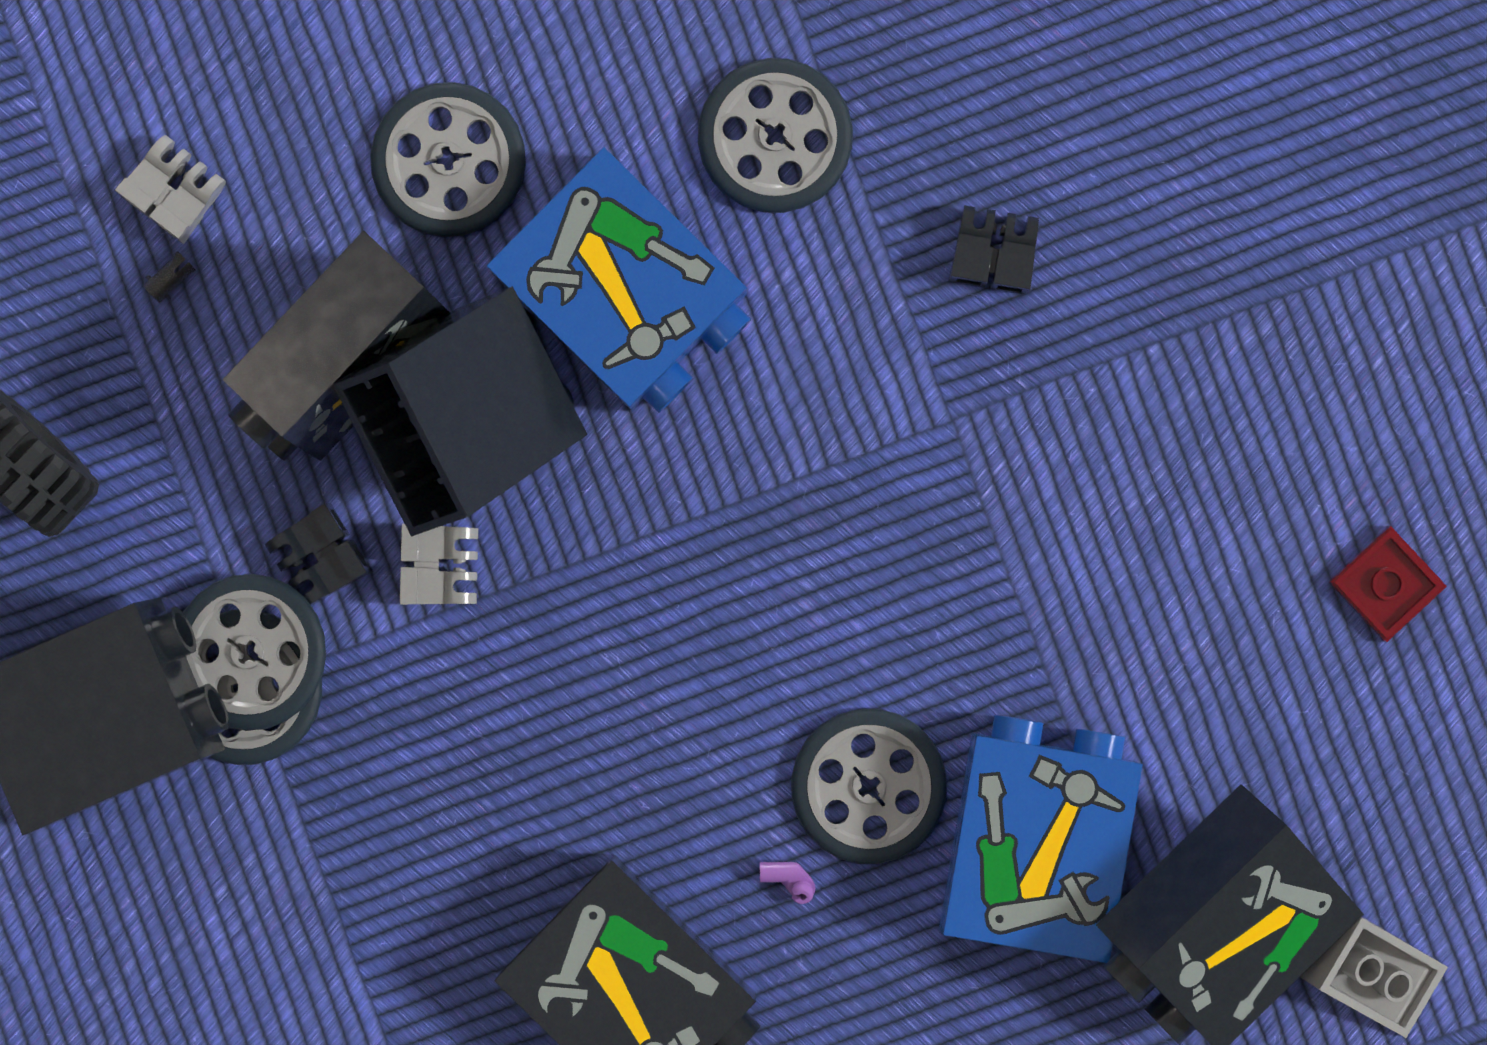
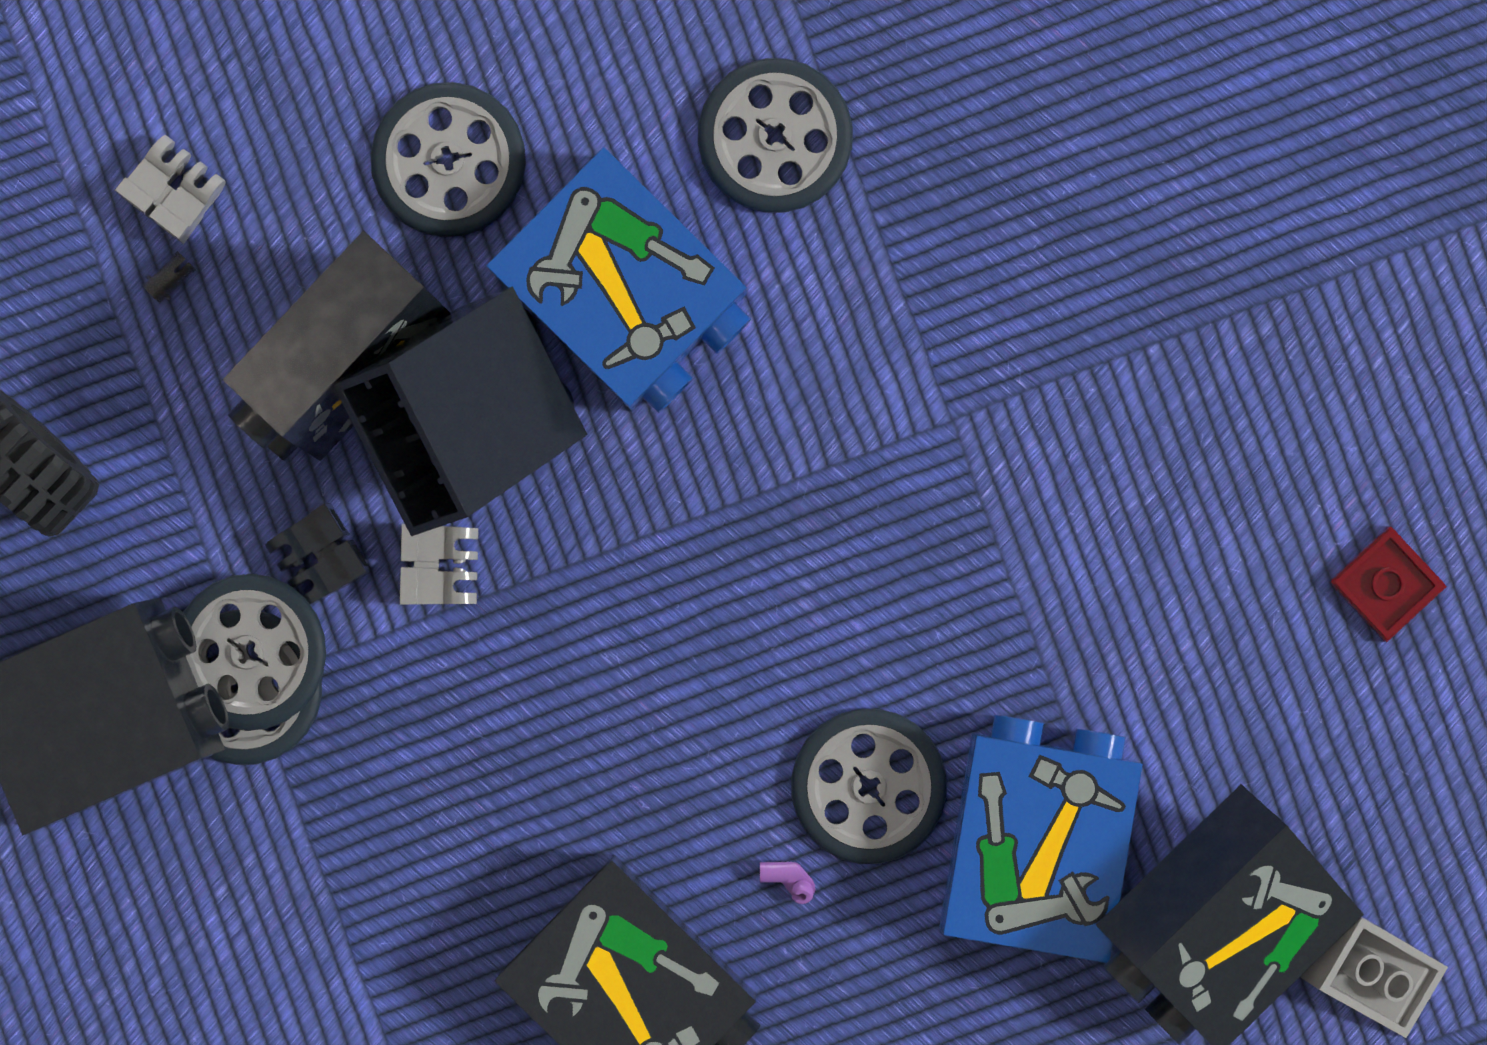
black legs [948,205,1039,295] -> none

